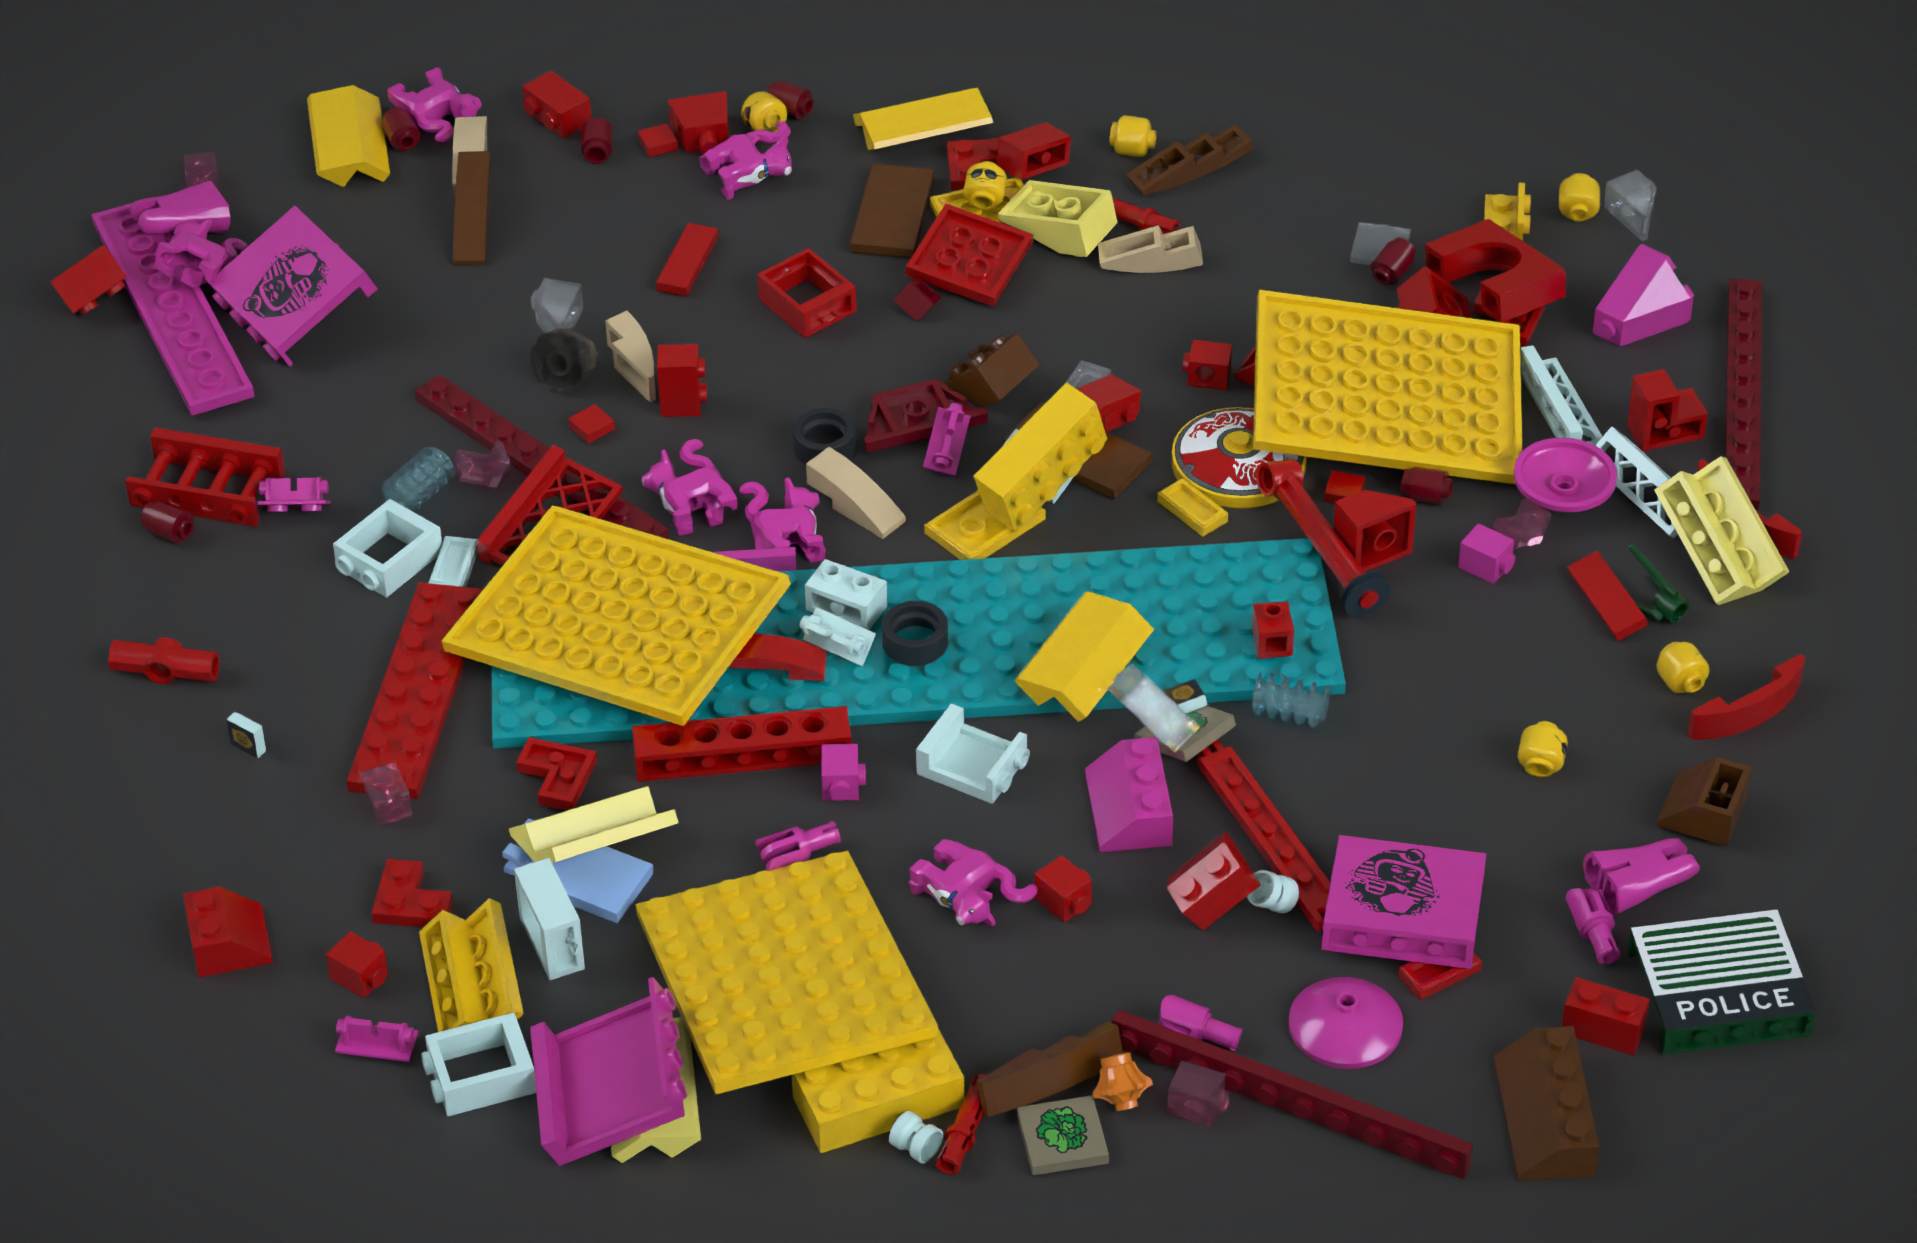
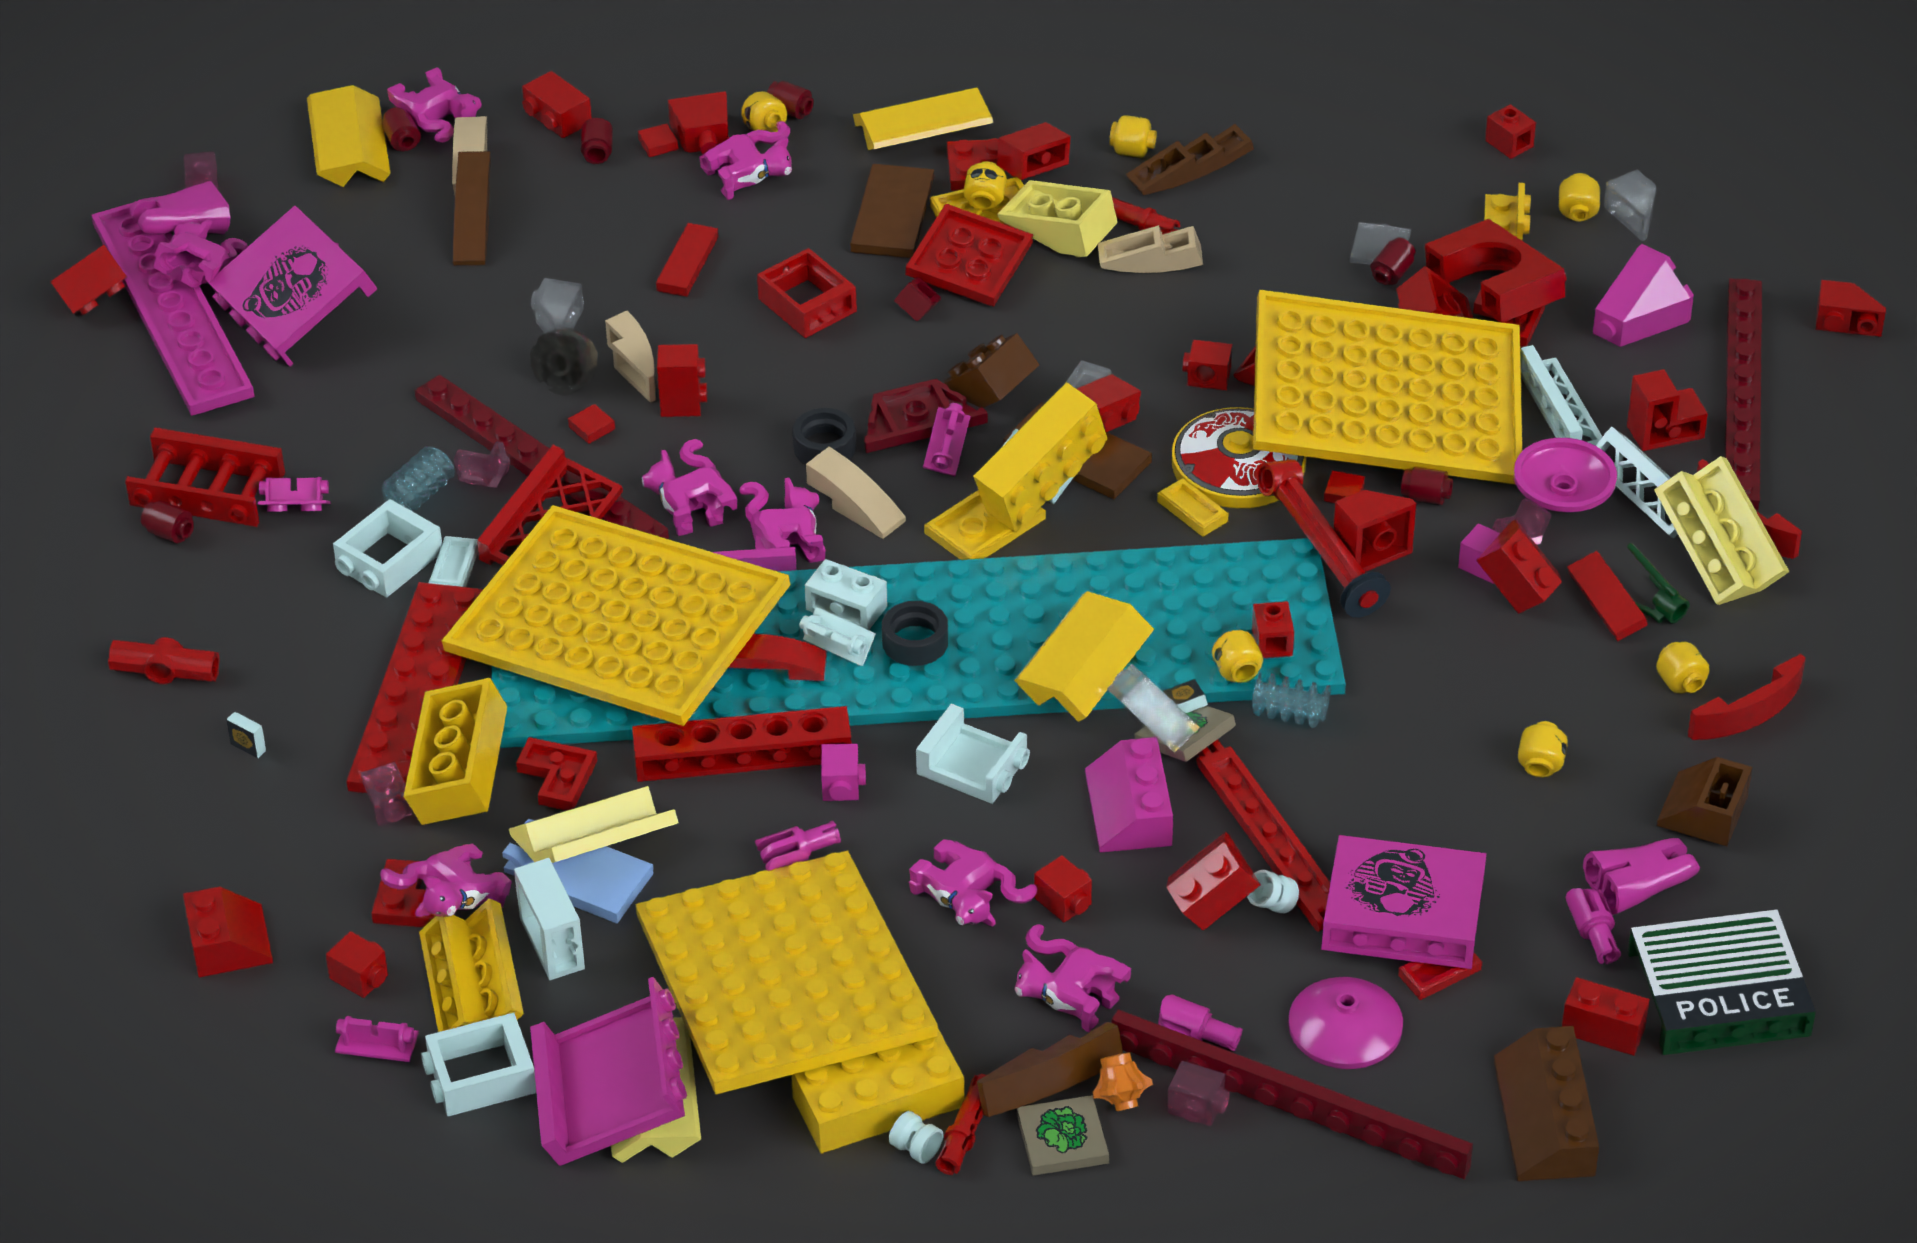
none -> dark pink animal [380,844,512,917]
none -> yellow brick [404,678,508,825]
none -> dark pink animal [1014,924,1132,1033]
none -> yellow head [1212,630,1263,683]
none -> red slope [1476,519,1562,614]
none -> red brick [1485,104,1536,159]
none -> red slope [1815,280,1886,337]

